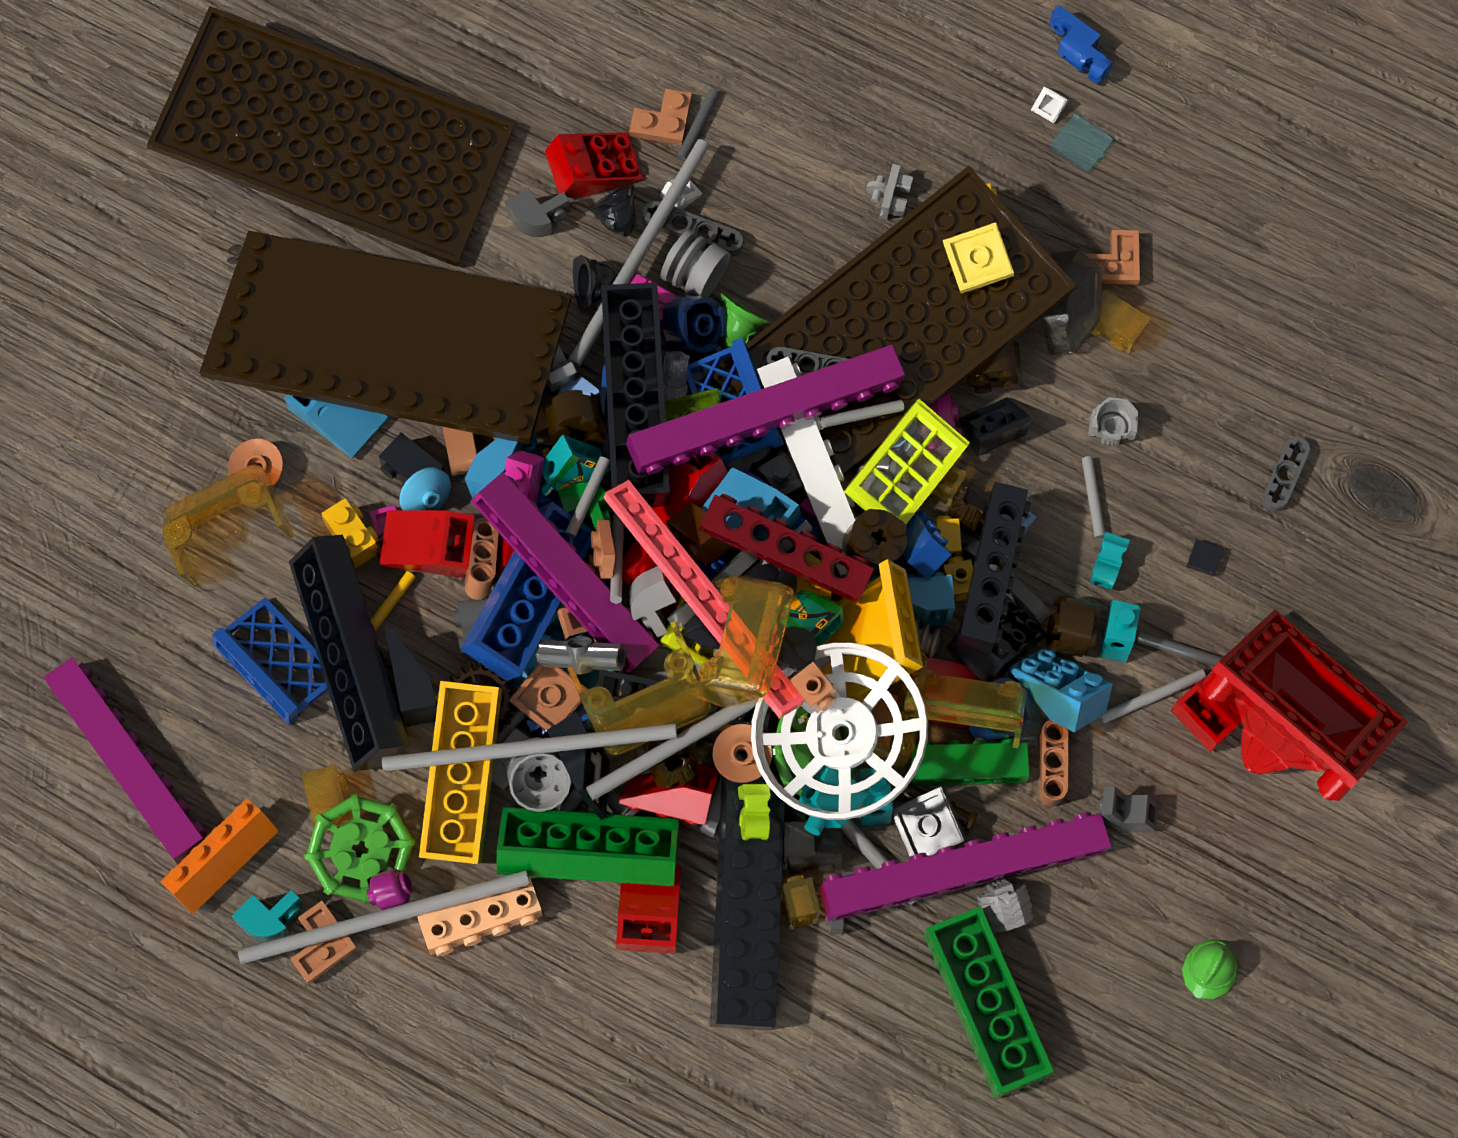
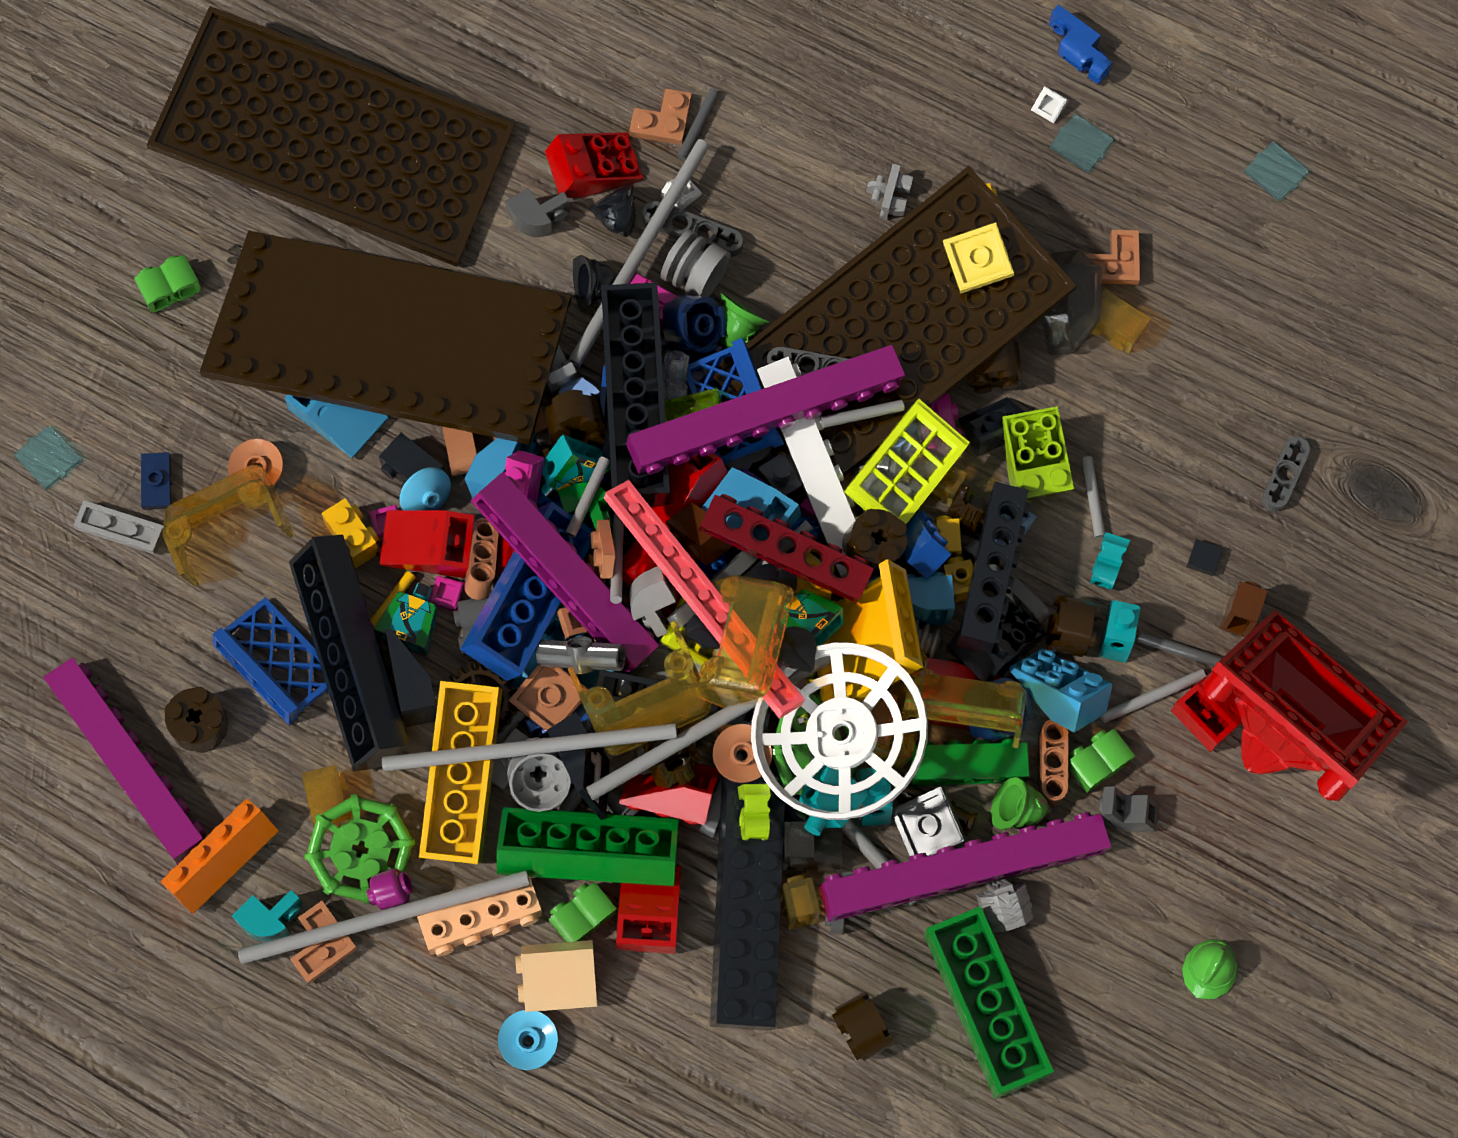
nougat brick [790,662,840,713] -> none
light grey hair [1088,397,1138,446] -> none
none -> clear light blue piece [14,425,82,490]
none -> light grey plate [73,500,165,555]
none -> bright green brick [135,255,201,313]
none -> dark blue plate [141,452,171,510]
none -> dark brown brick [165,687,228,753]
none -> torso [375,583,438,656]
none -> dark pink tile [429,576,465,611]
none -> medium azure dish [498,1010,558,1070]
none -> tan brick [515,940,597,1012]
none -> bright green brick [549,882,617,942]
none -> dark brown brick [832,991,895,1061]
none -> bright green piece [990,777,1051,830]
none -> lime slope [1002,406,1074,499]
none -> bright green brick [1068,729,1135,793]
none -> reddish brown piece [1220,581,1268,637]
none -> clear light blue piece [1244,141,1308,201]

